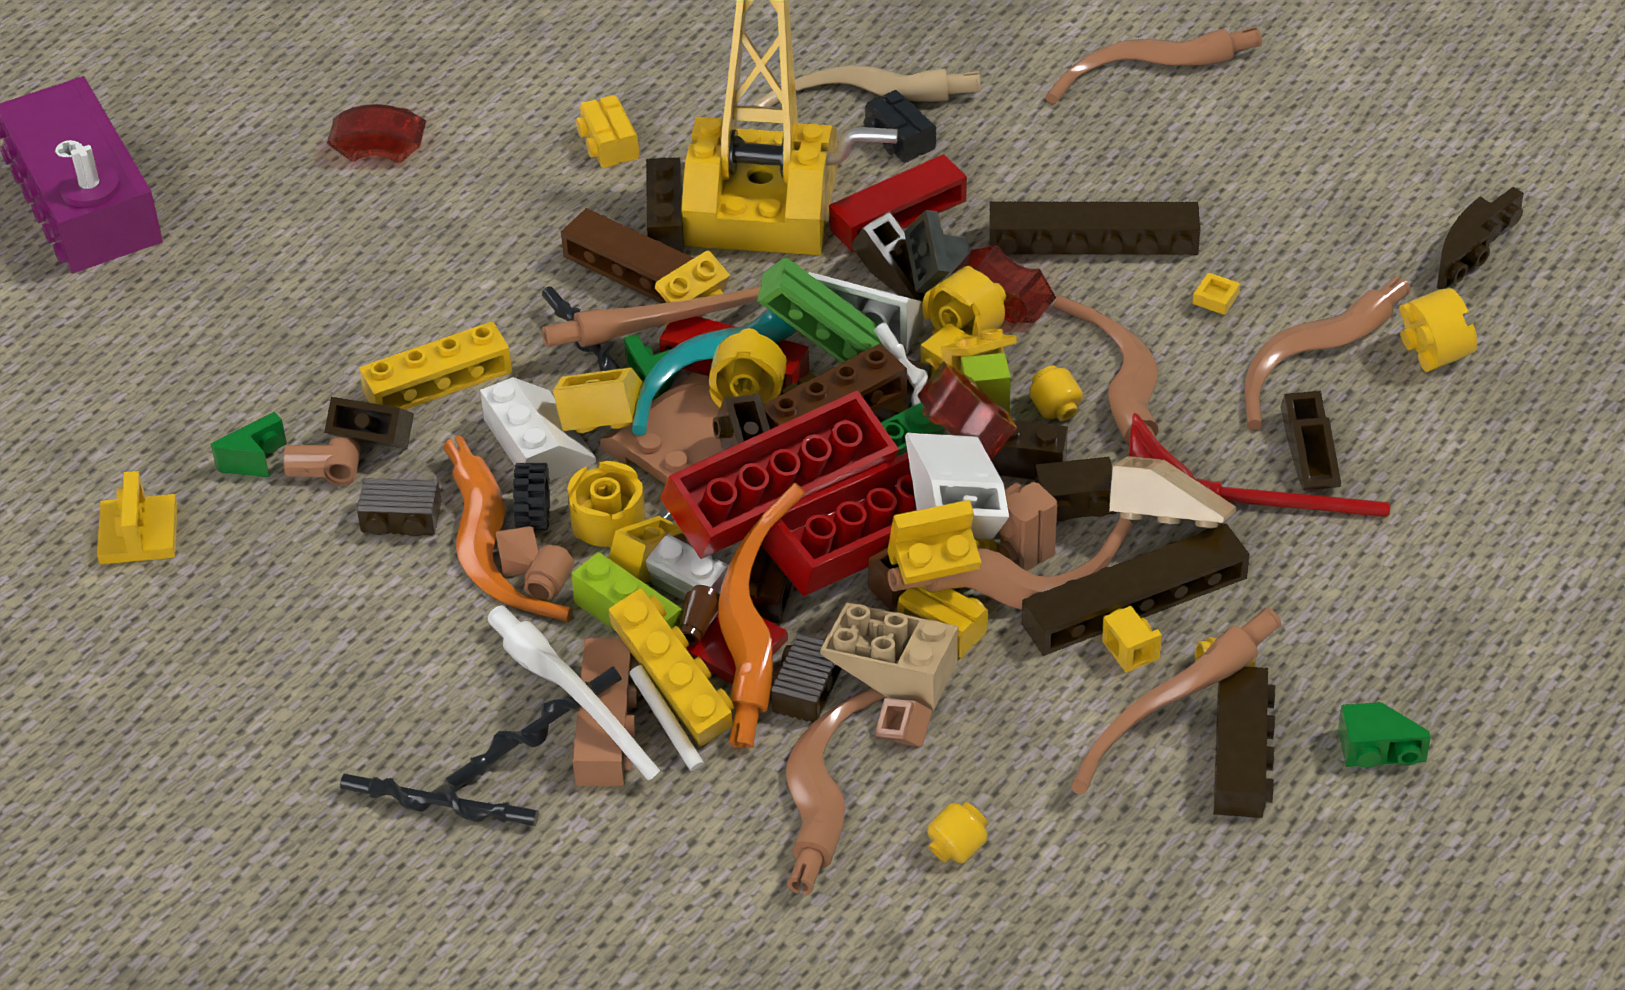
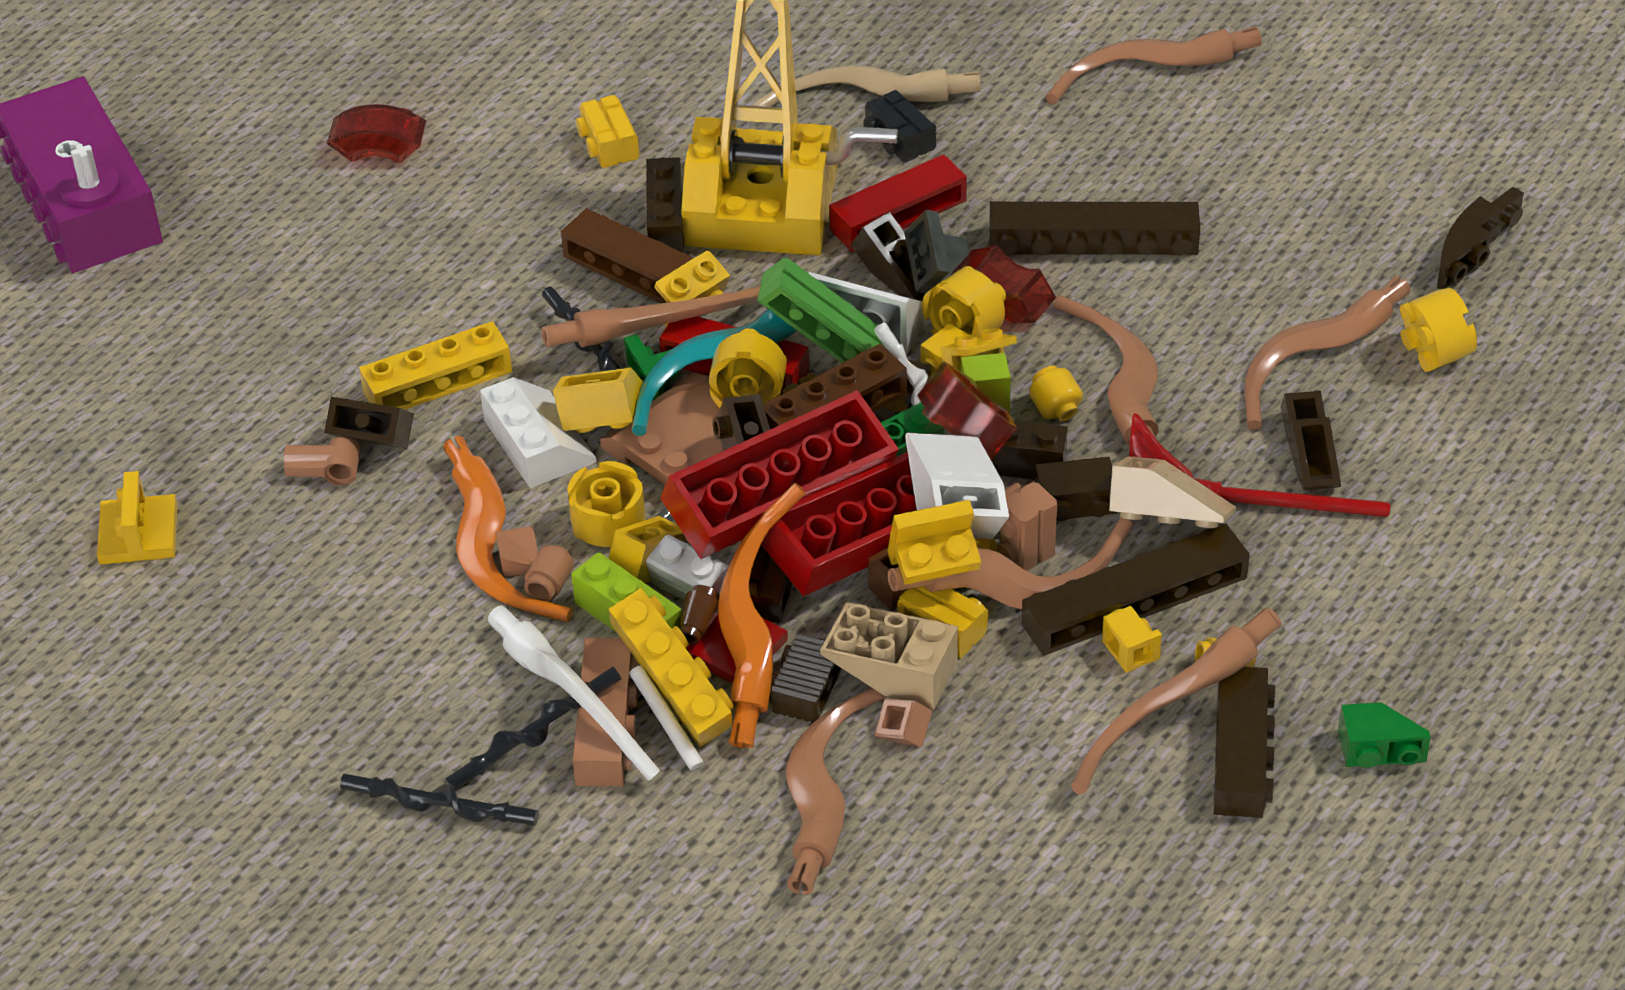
green slope [210,411,287,477] -> none
dark brown brick [357,478,442,536] -> none
black tyre [513,463,550,530] -> none
yellow head [927,802,988,864] -> none
yellow plate [1193,272,1240,315] -> none

